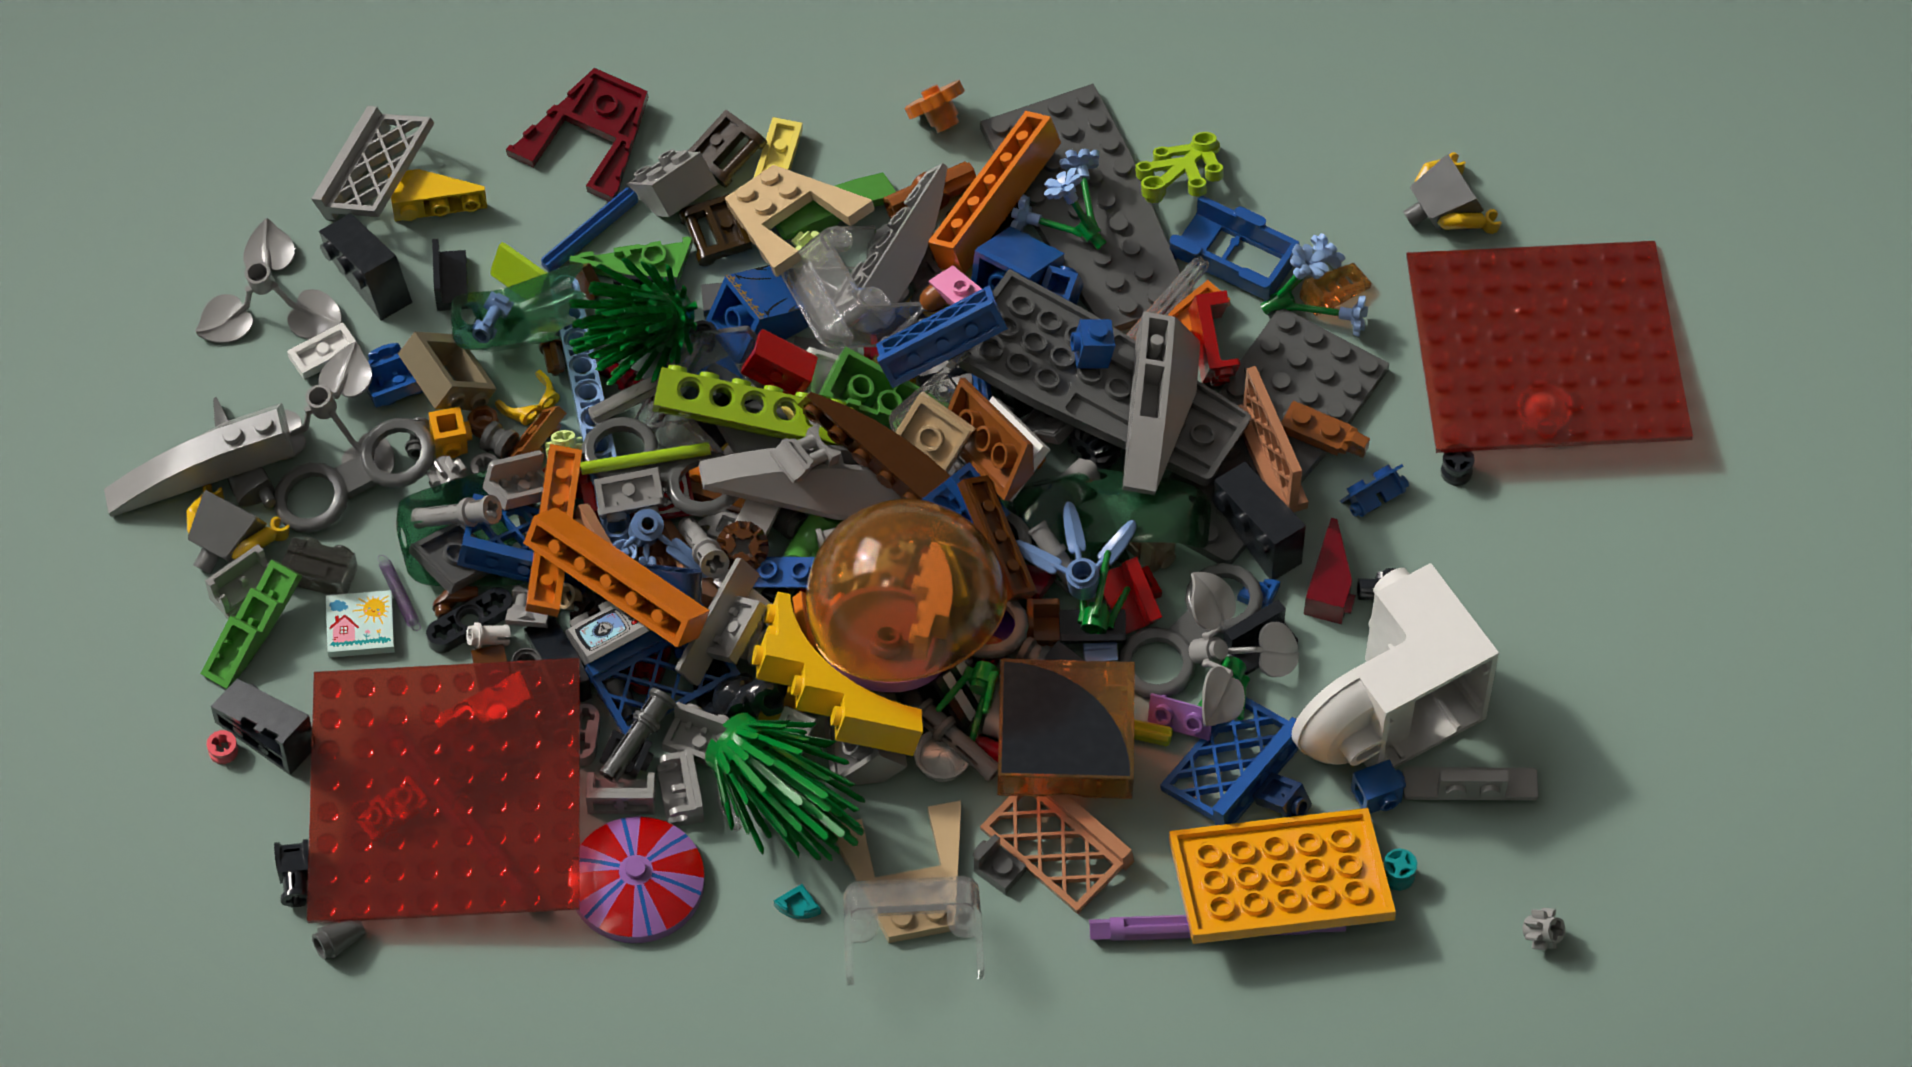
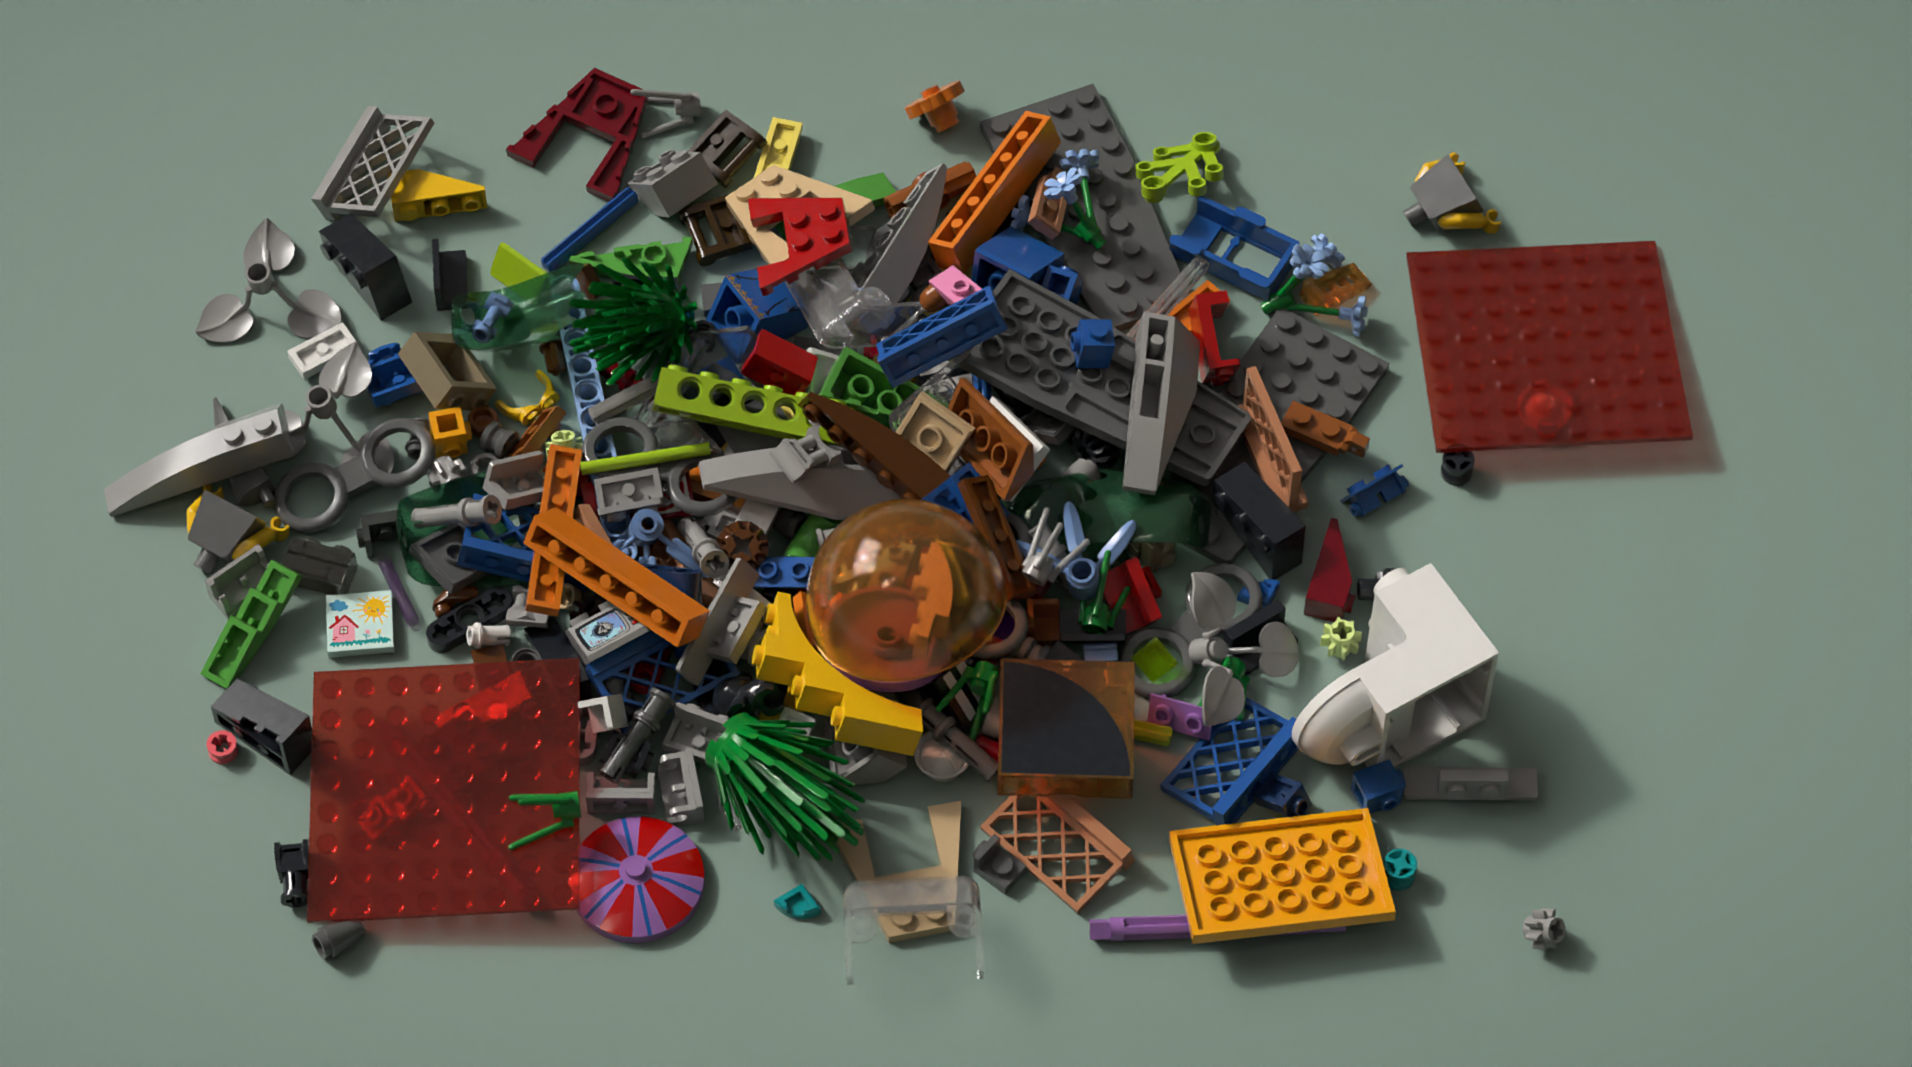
none -> pearl dark grey bracket [356,509,404,558]
none -> green plant [508,791,582,851]
none -> white panel [578,694,628,733]
none -> light grey plant [630,89,701,139]
none -> red wing [748,198,852,296]
none -> light grey plant [1021,508,1090,586]
none -> nougat hinge [1028,166,1067,240]
none -> clear neon green slope [1131,637,1178,683]
none -> yellowish green gear [1320,617,1362,660]

